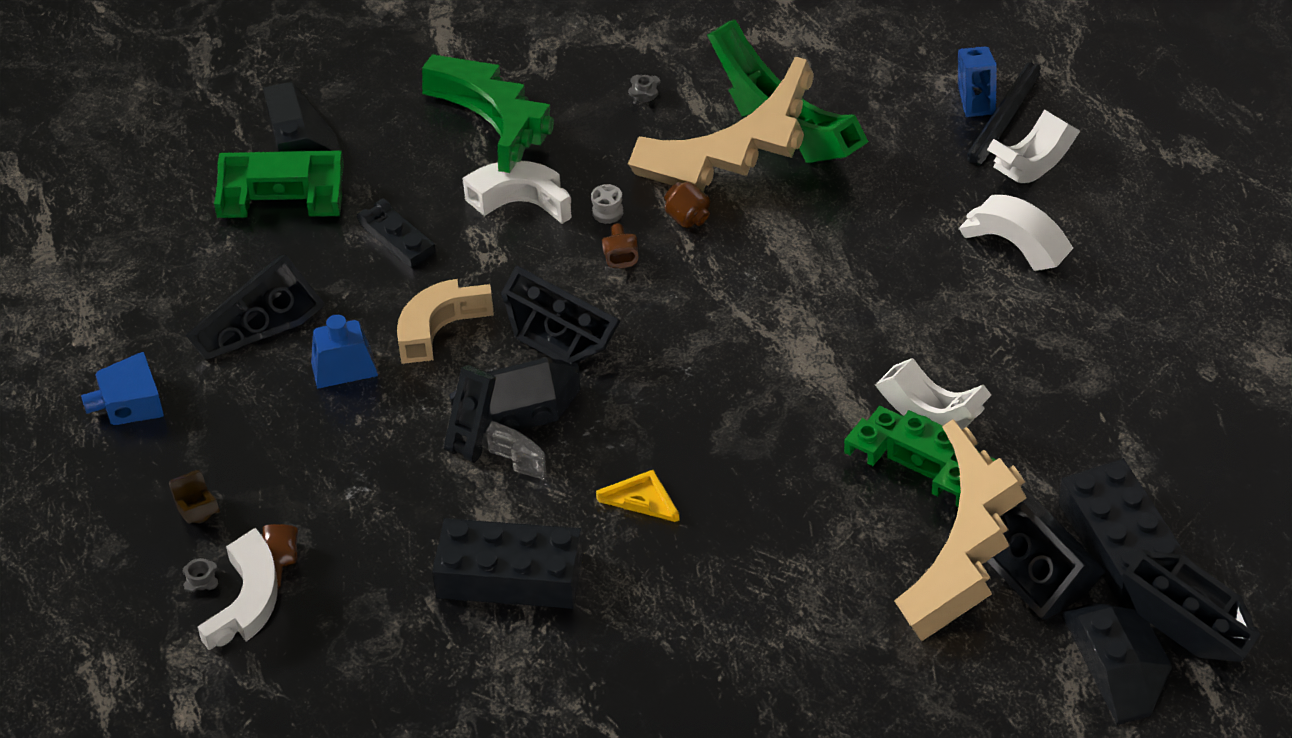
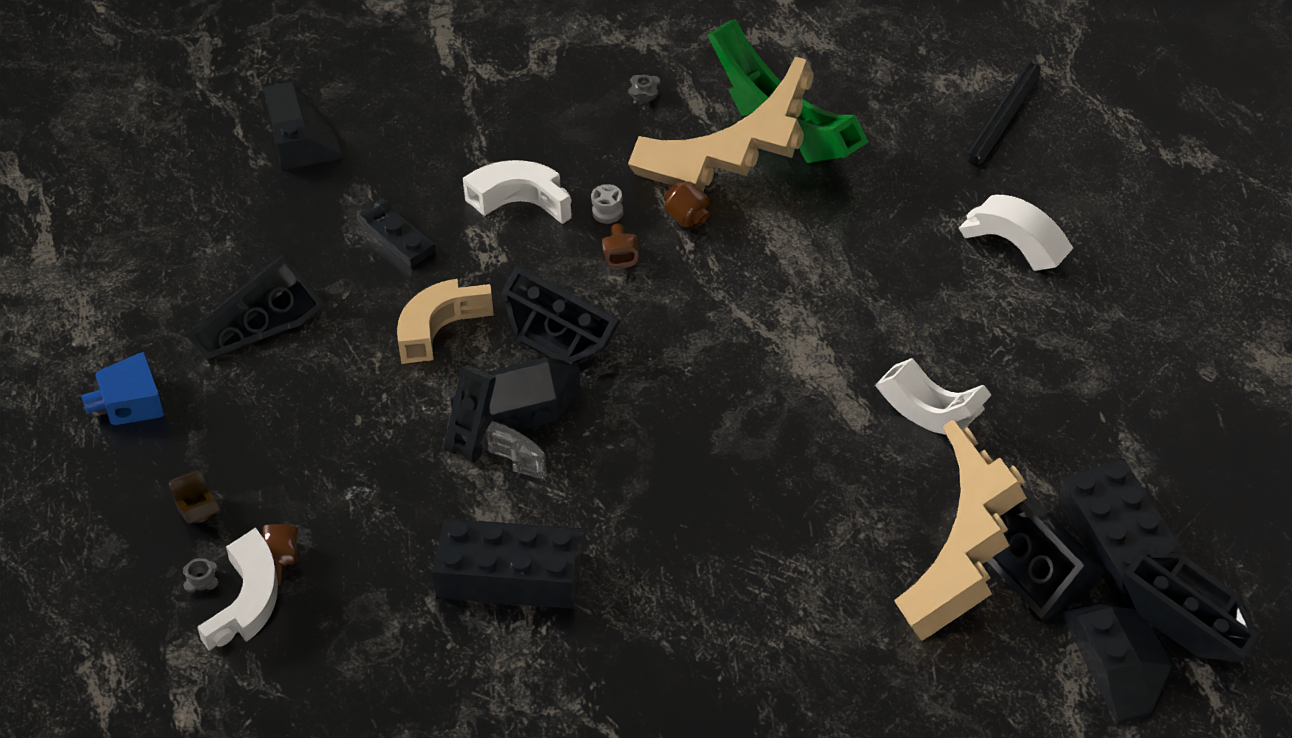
green bracket [214,151,344,218] -> none
blue torso [311,315,378,389] -> none
green arch [422,54,554,173] -> none
yellow tile [596,470,680,522] -> none
green bracket [844,406,996,507] -> none
blue torso [958,47,997,117] -> none
white arch [987,110,1080,183] -> none

